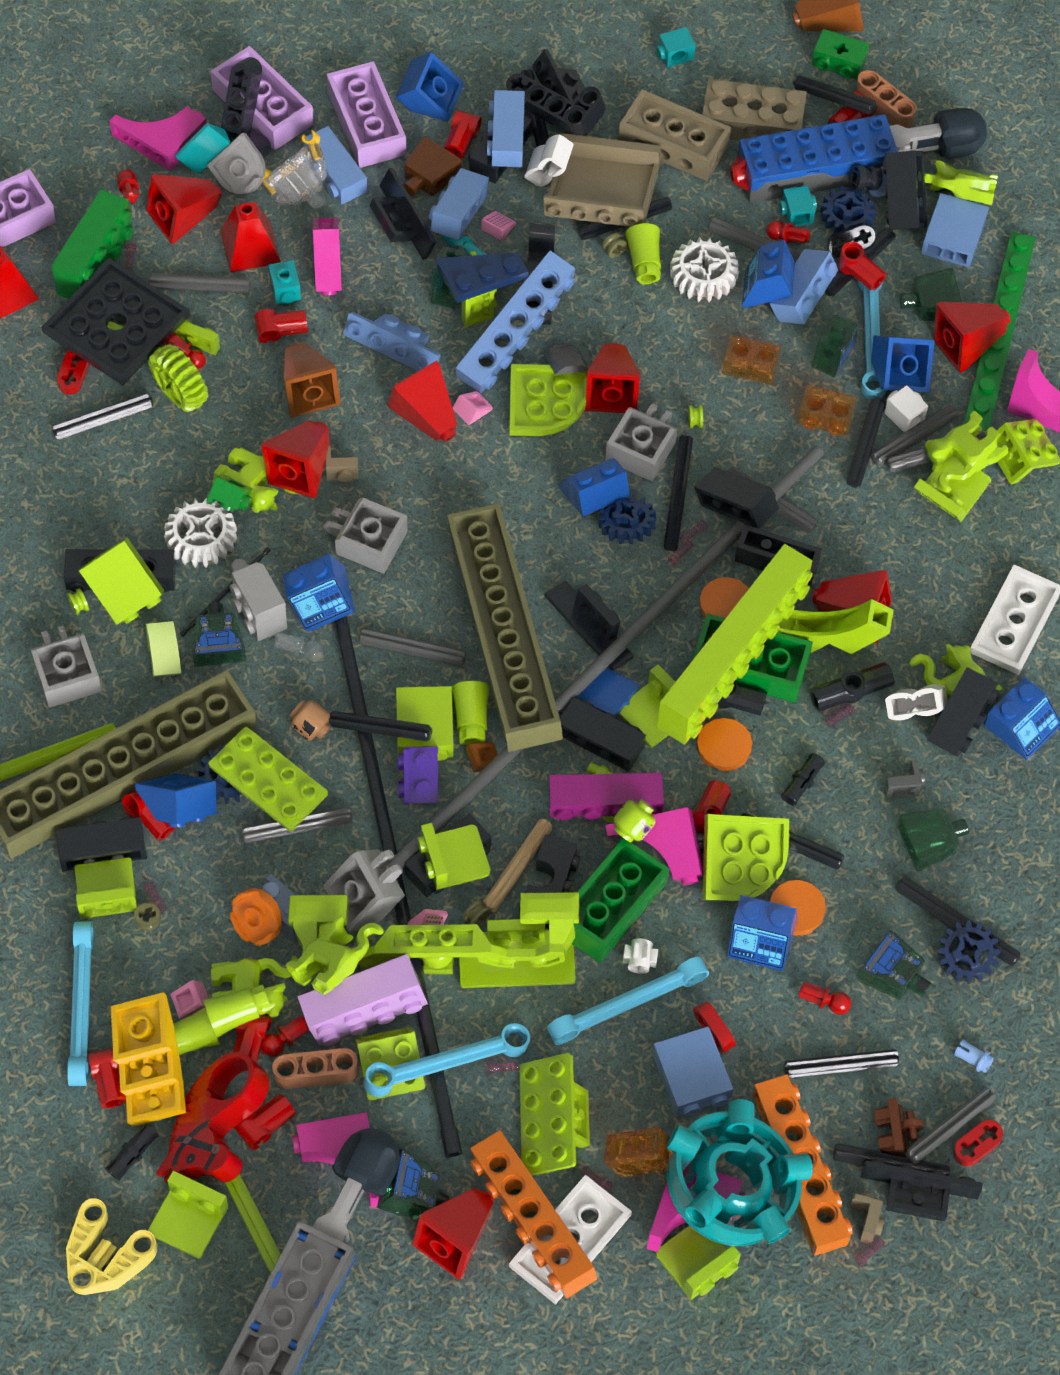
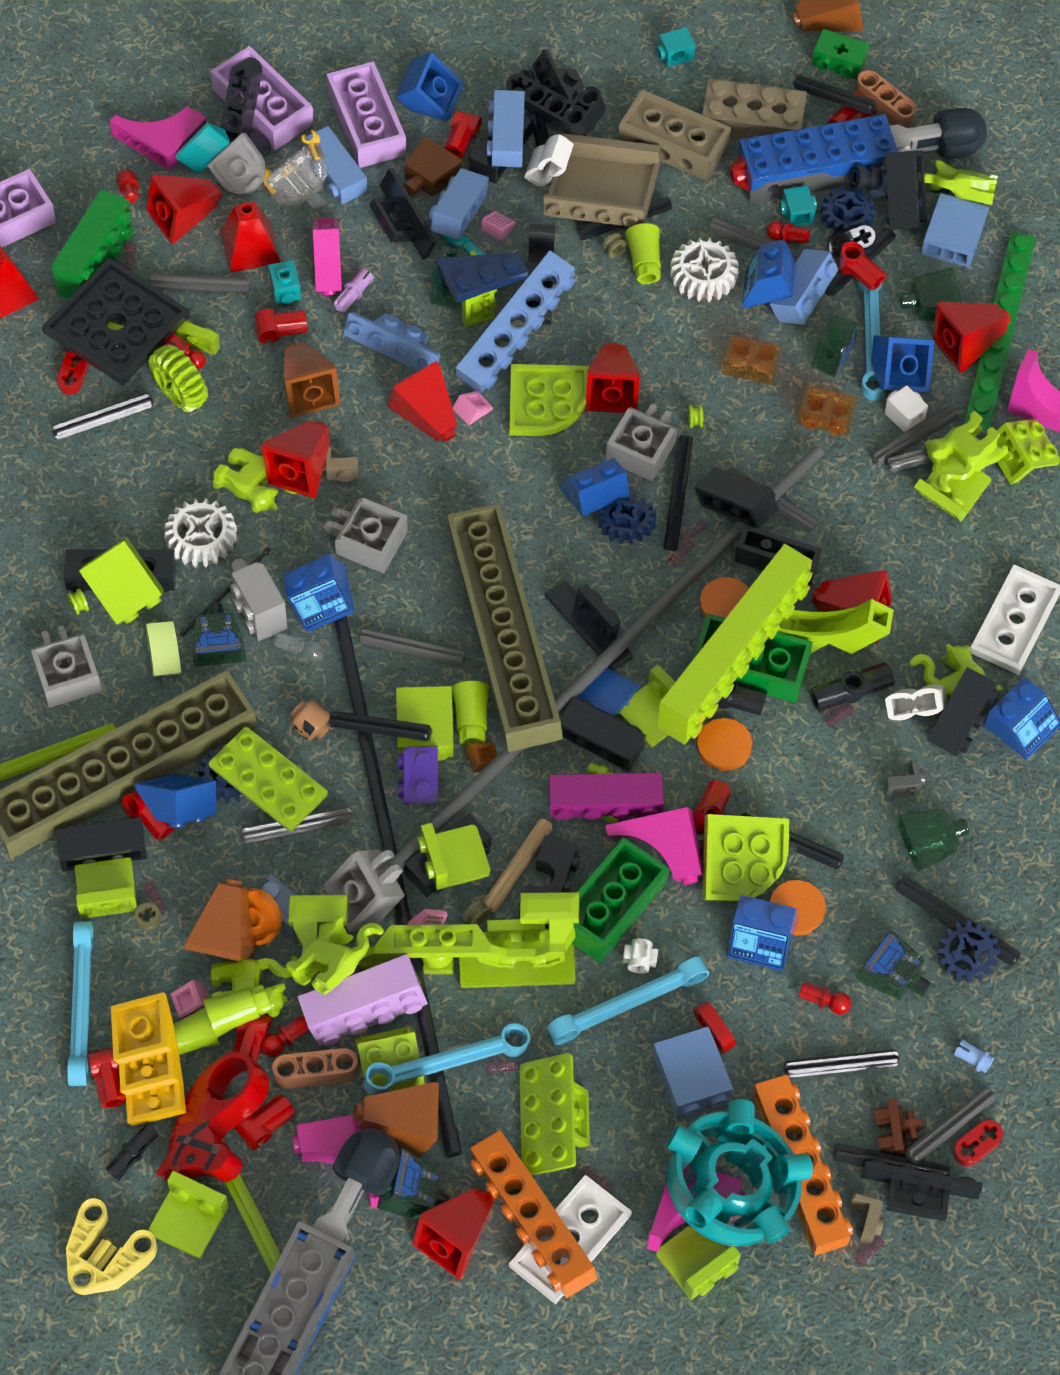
green brick [206,475,252,512] -> none
dark grey piece [543,343,589,375] -> none
clear orange brick [604,1127,672,1178] -> none
lime head [613,799,656,842] -> none
black pin [781,753,825,806] -> none
black axle [846,398,886,488] -> none
none -> dark orange slope [184,877,255,961]
none -> lavender axle [333,269,374,313]
none -> dark orange slope [353,1082,439,1158]

